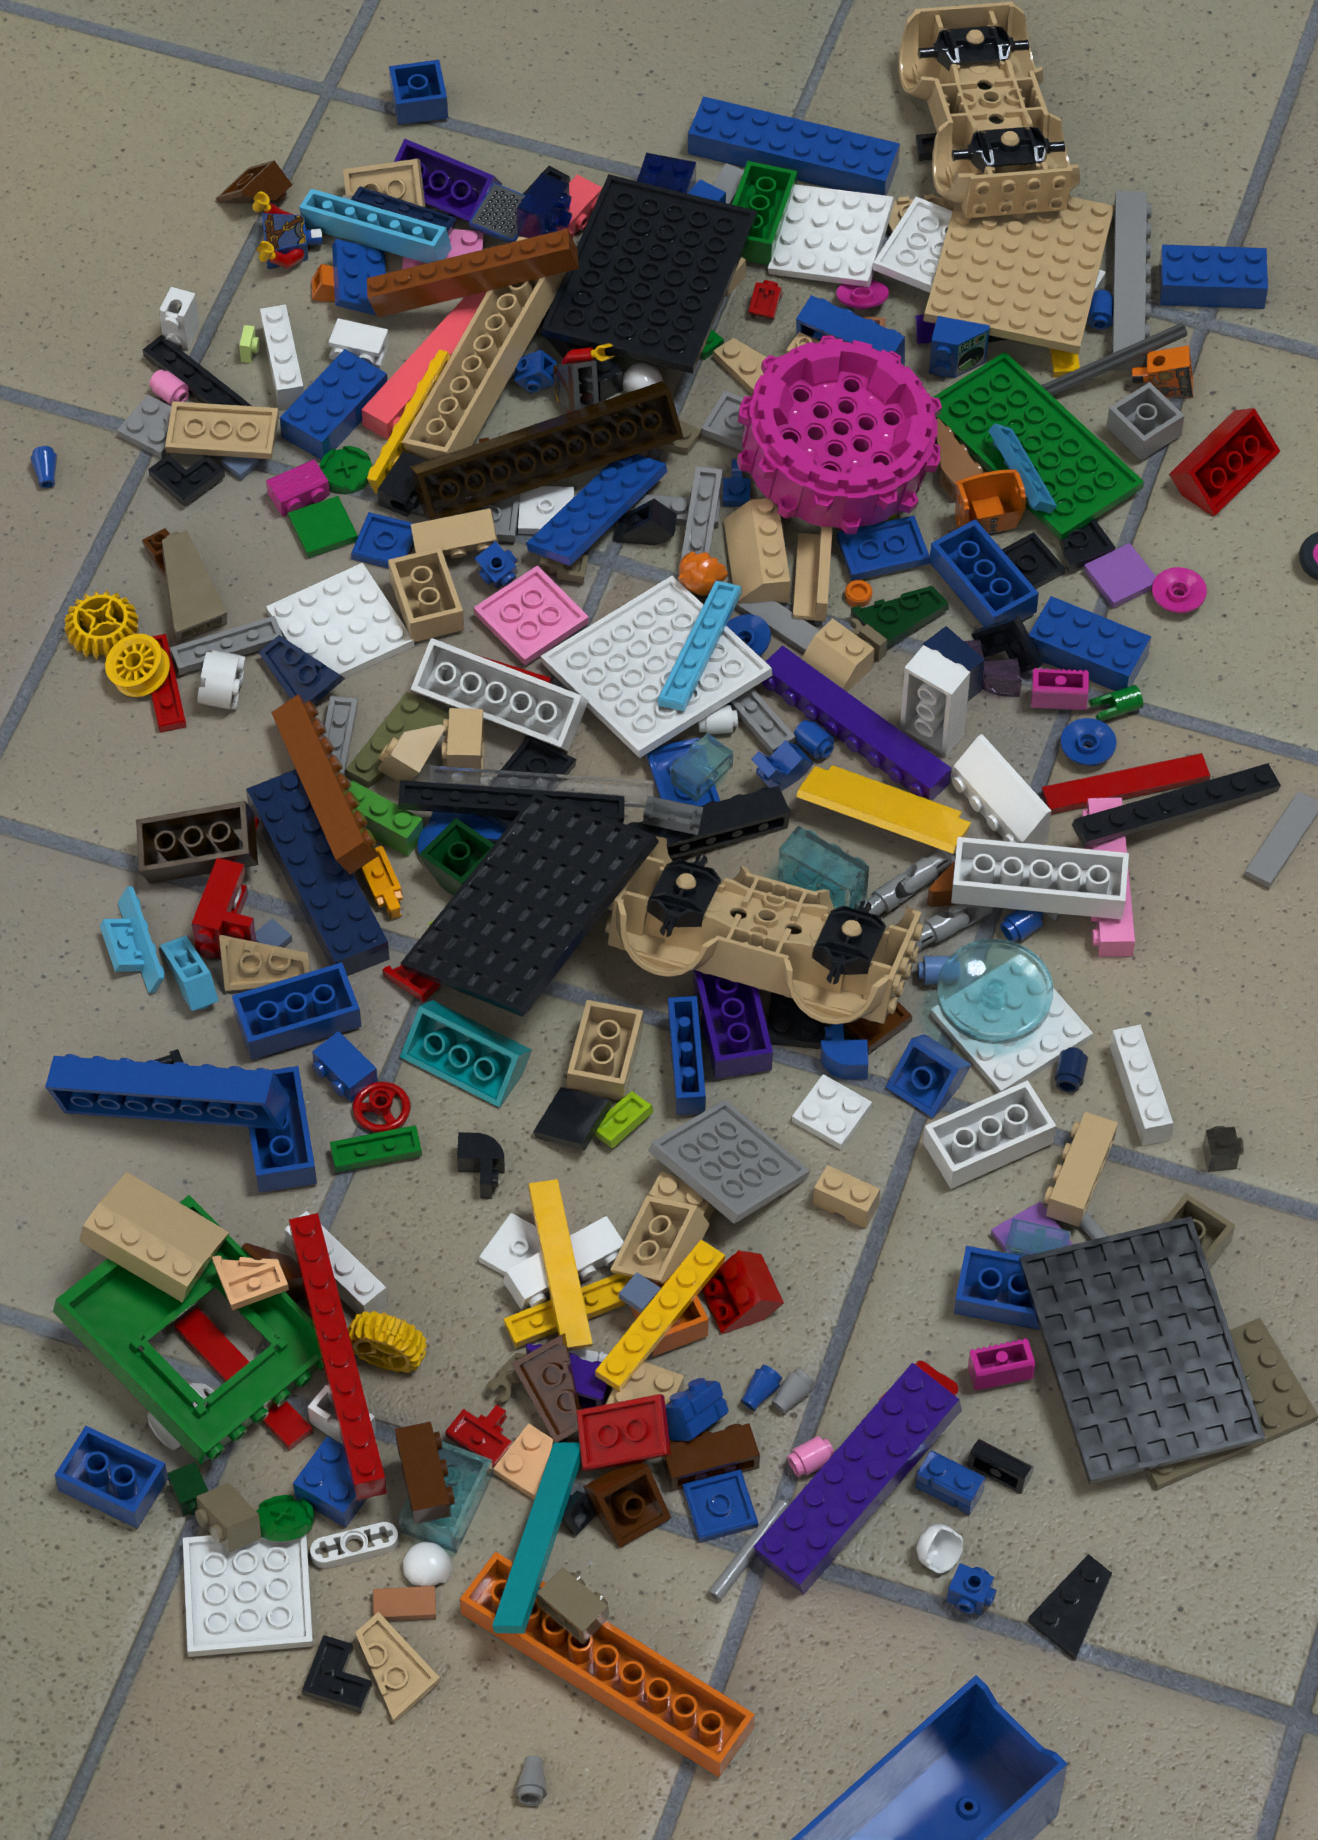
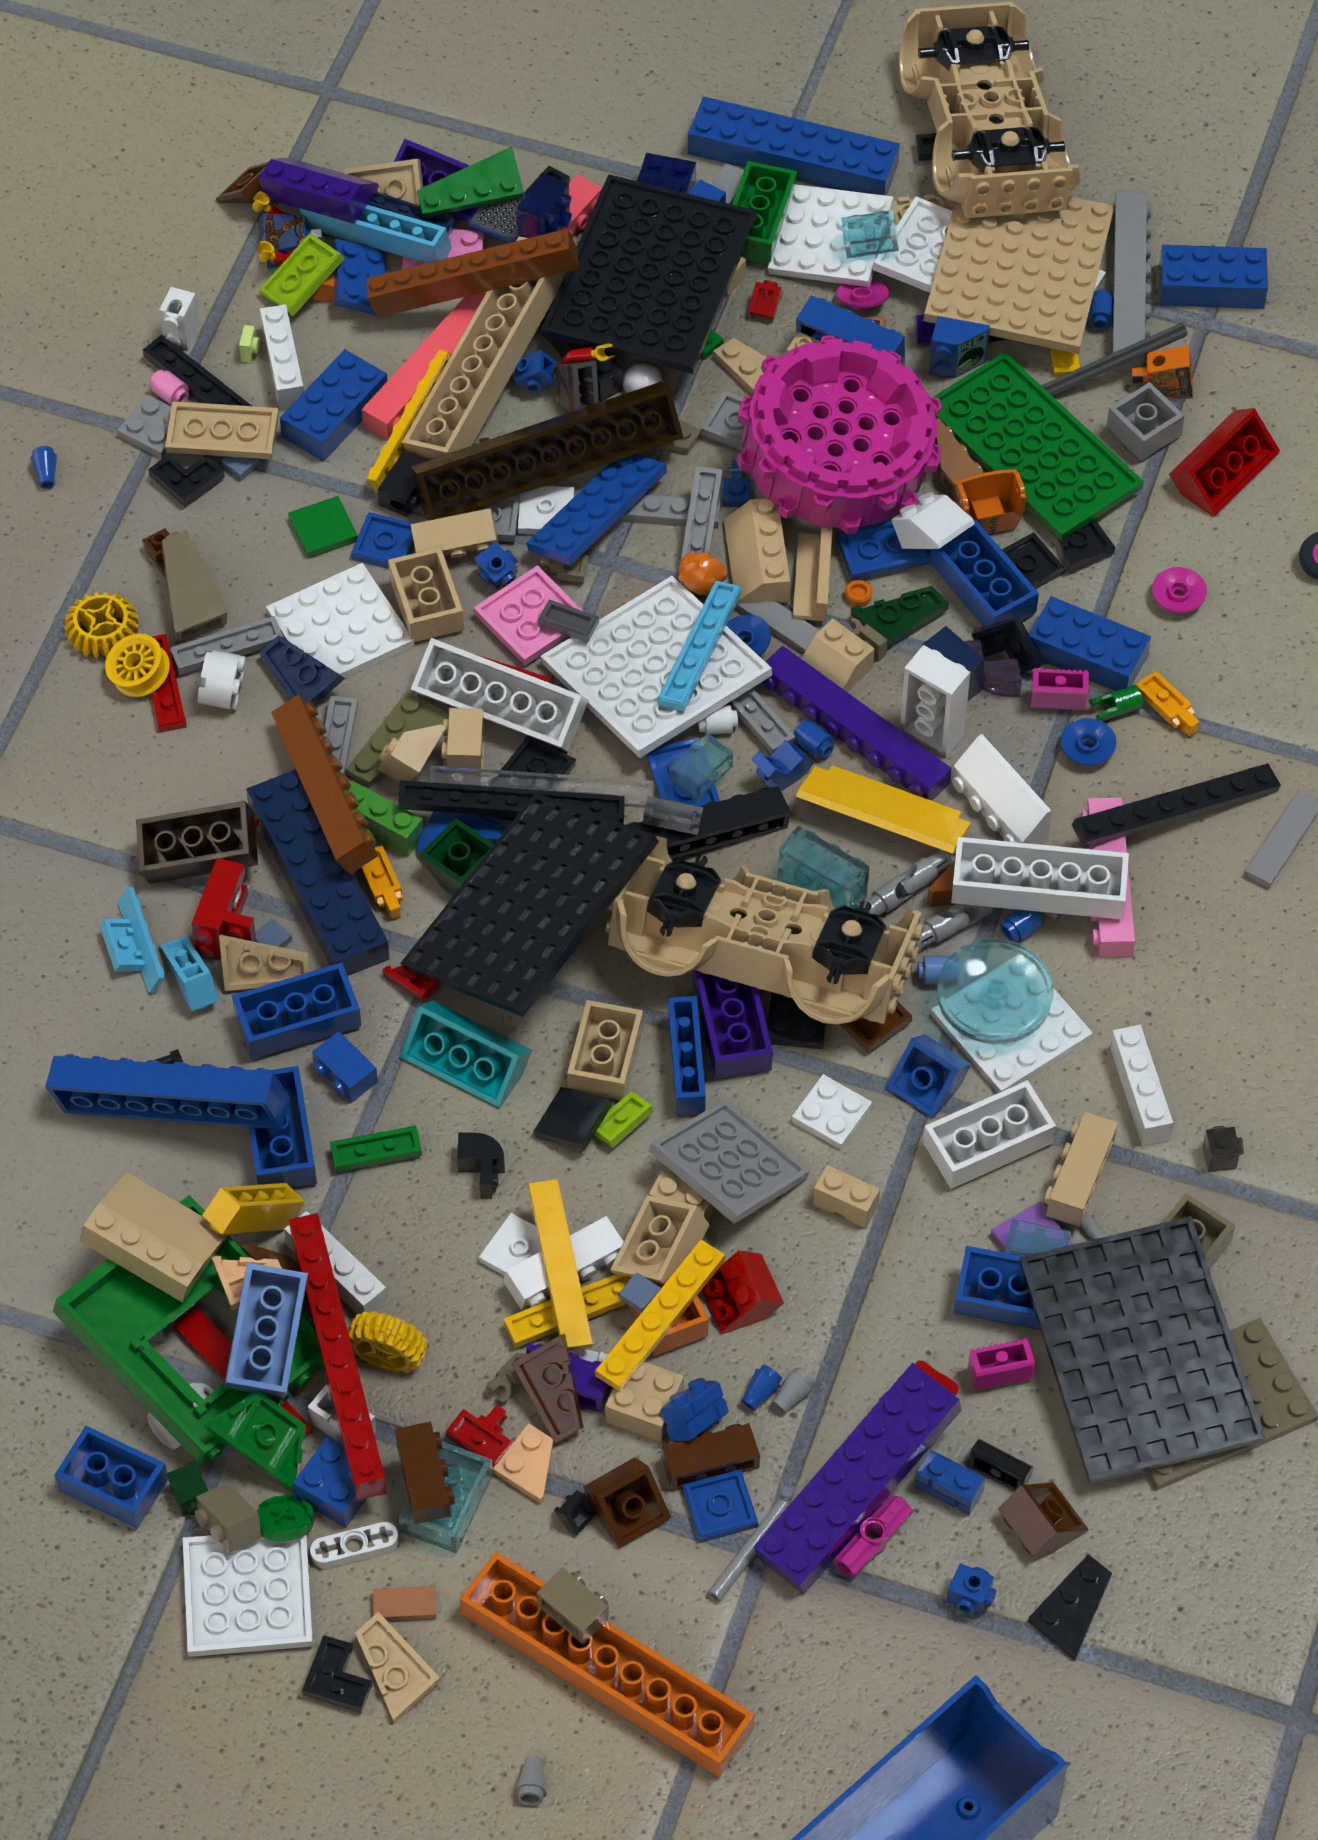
dark pink brick [266,459,330,516] -> none
green tile [319,446,372,494] -> none
white brick [328,318,389,369] -> none
red piece [352,1081,411,1133] -> none
blue brick [389,60,448,125] -> none
white hair [402,1542,453,1587] -> none
teal tile [492,1443,581,1634] -> none
red tile [576,1394,671,1472] -> none
black slope [613,498,677,546] -> none
bright pink brick [787,1436,834,1477] -> none
blue brick [820,1024,868,1080] -> none
white hair [916,1523,963,1574] -> none
dark azure plate [988,423,1057,513] -> none
red tile [1041,753,1211,814] -> none
dark blue brick [1054,1047,1088,1092] -> none
medium lavender tile [1084,543,1156,608] -> none
none -> yellow brick [202,1183,305,1235]
none -> green wing [203,1391,305,1492]
none -> medium blue brick [224,1263,308,1398]
none -> lime tile [258,233,345,317]
none -> dark purple slope [259,158,379,224]
none -> green wing [417,146,524,218]
none -> dark grey tile [538,599,599,643]
none -> dark pink piece [834,1494,913,1578]
none -> clear light blue brick [841,210,899,258]
none -> white slope [891,492,975,549]
none -> reddish brown slope [998,1482,1089,1556]
none -> light orange hinge [1135,670,1200,737]

